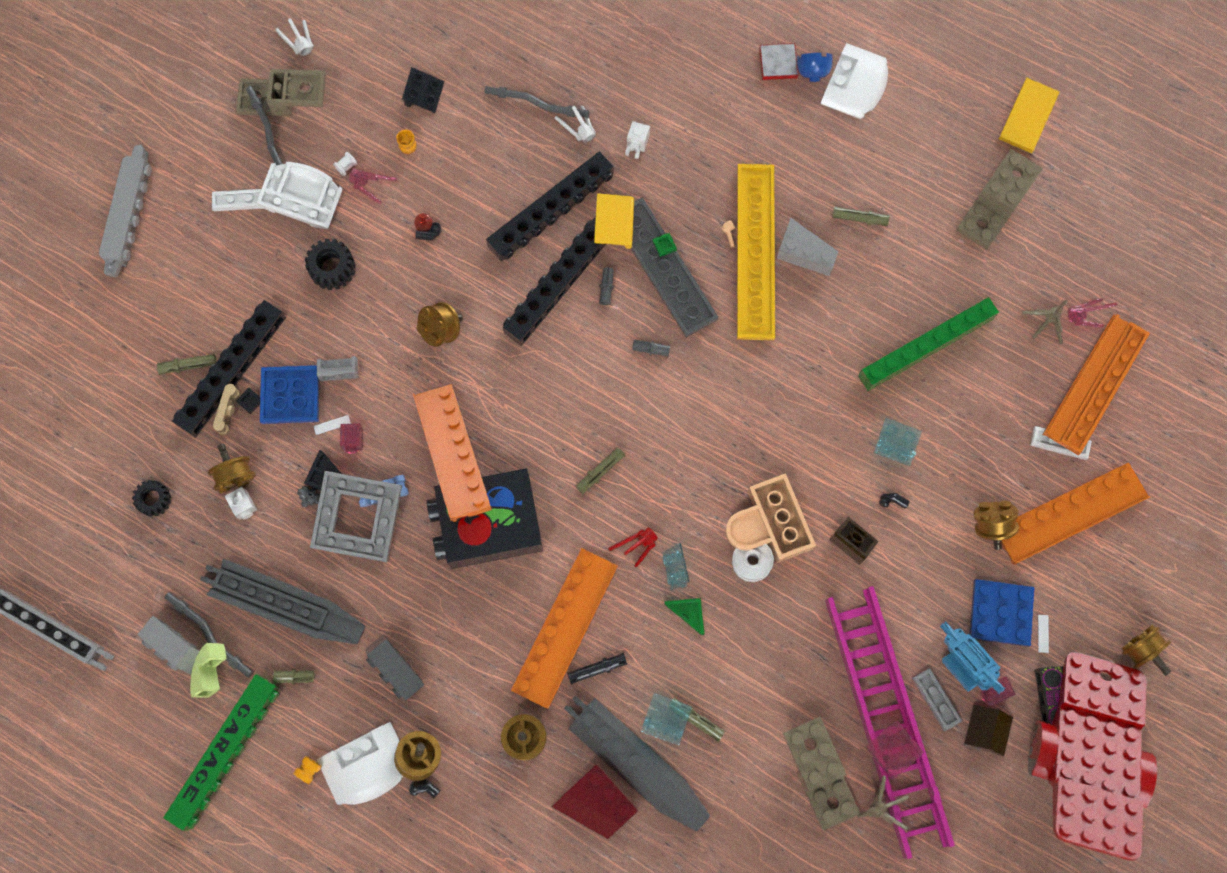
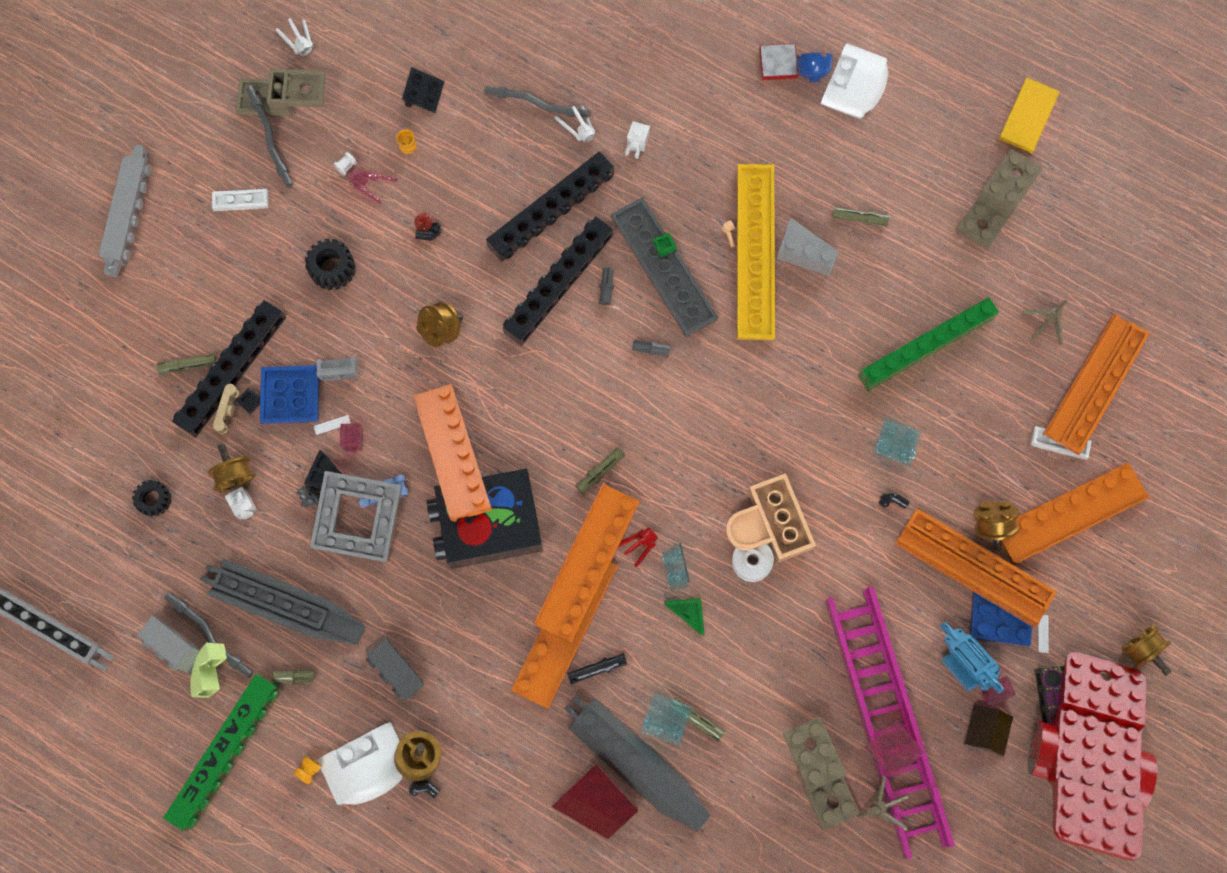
white slope [256,162,342,229] -> none
pearl gold wheel [501,714,547,760] -> none
yellow piece [594,193,634,249] -> none
dark brown slope [829,517,879,565] -> none
light grey tile [912,668,962,731] -> none
clear pink plant [1068,298,1118,327] -> none
none -> orange plate [534,484,640,644]
none -> orange plate [895,509,1057,628]

